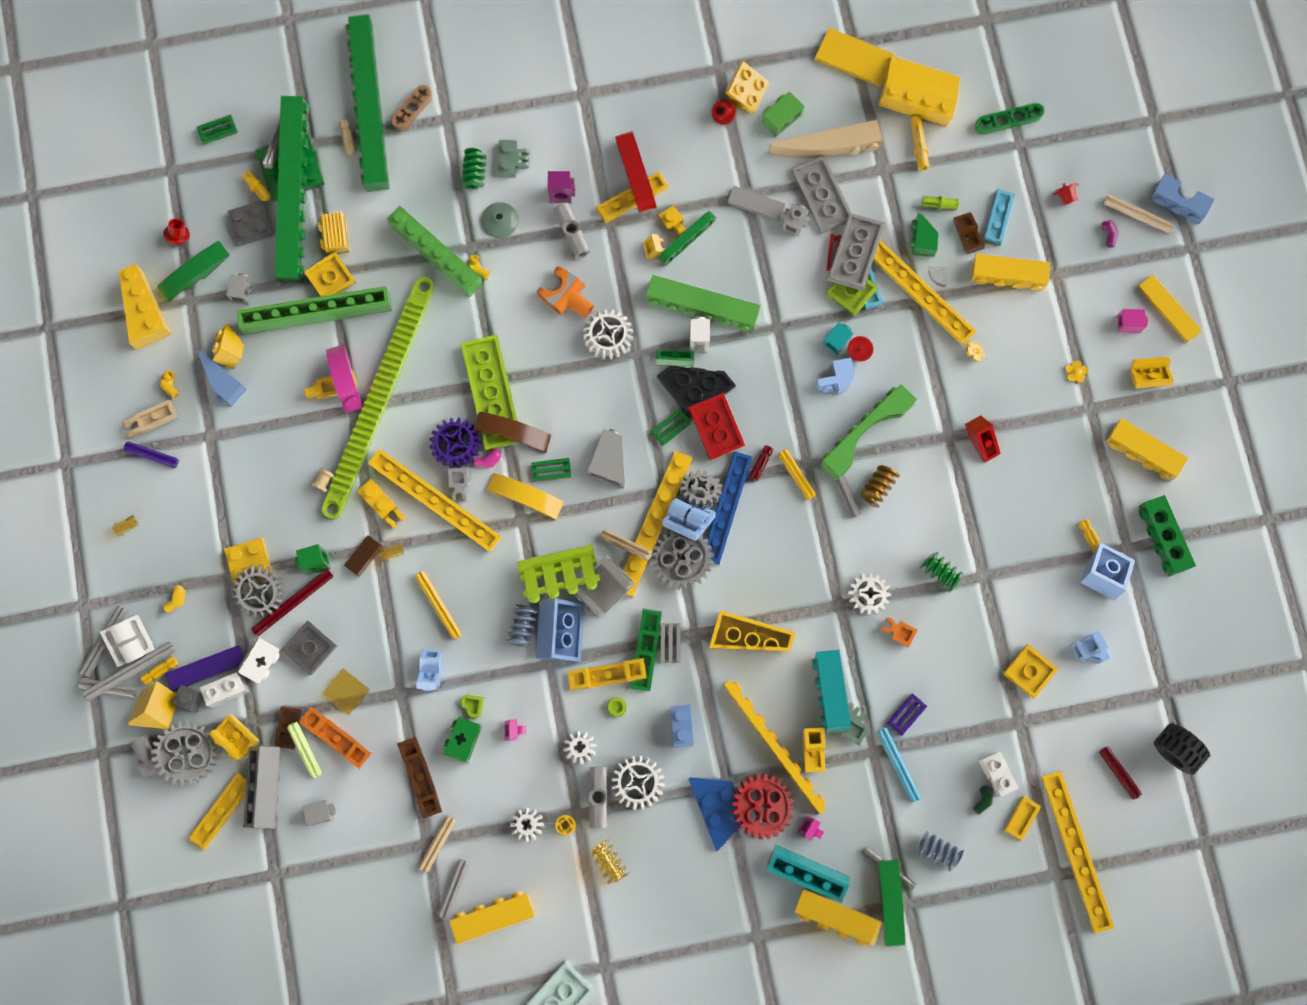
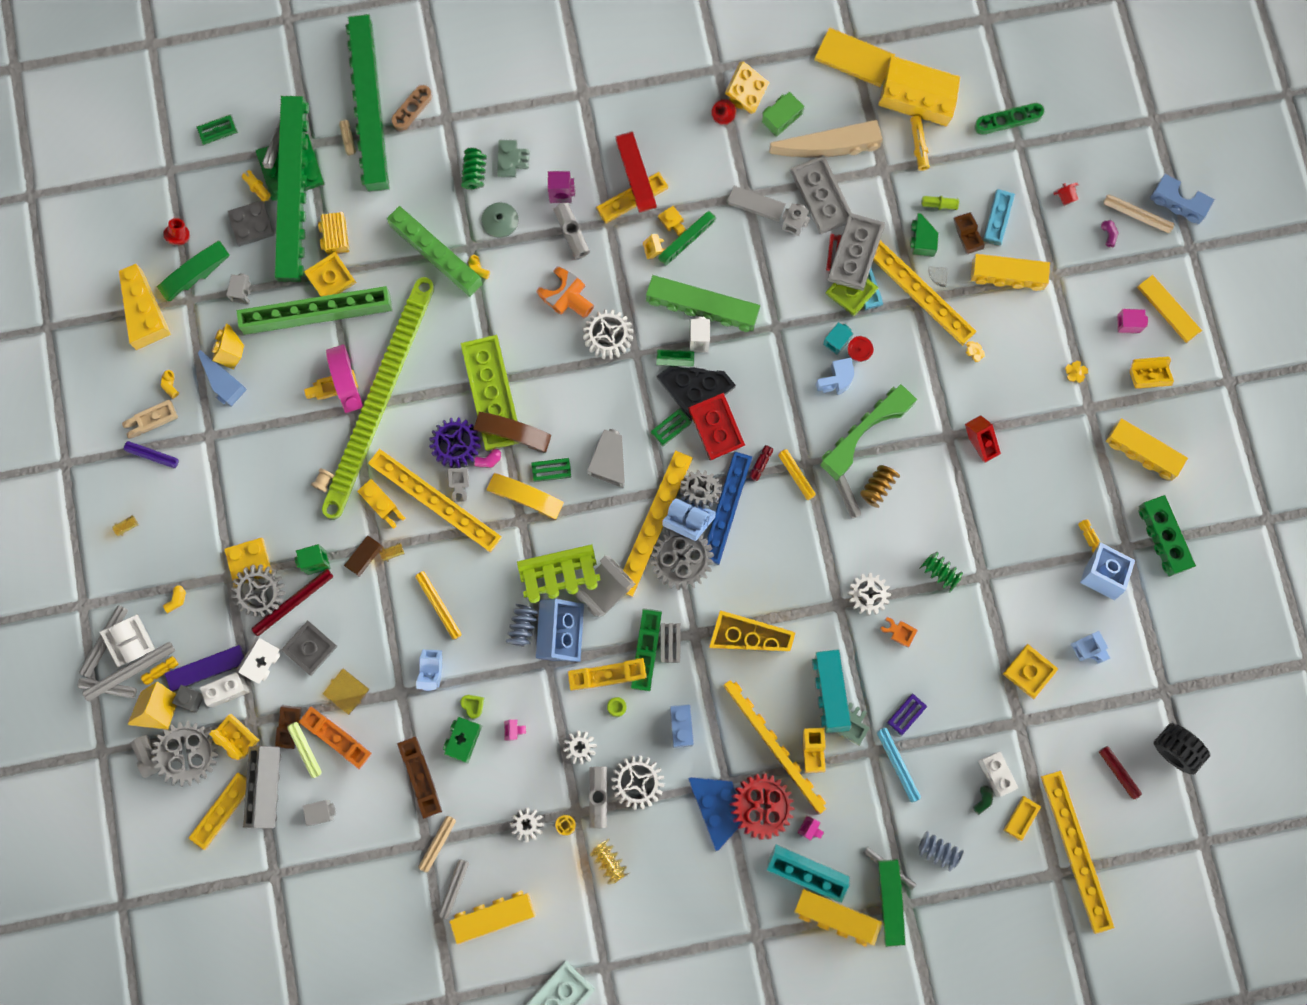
tan axle [600,529,652,560] -> none

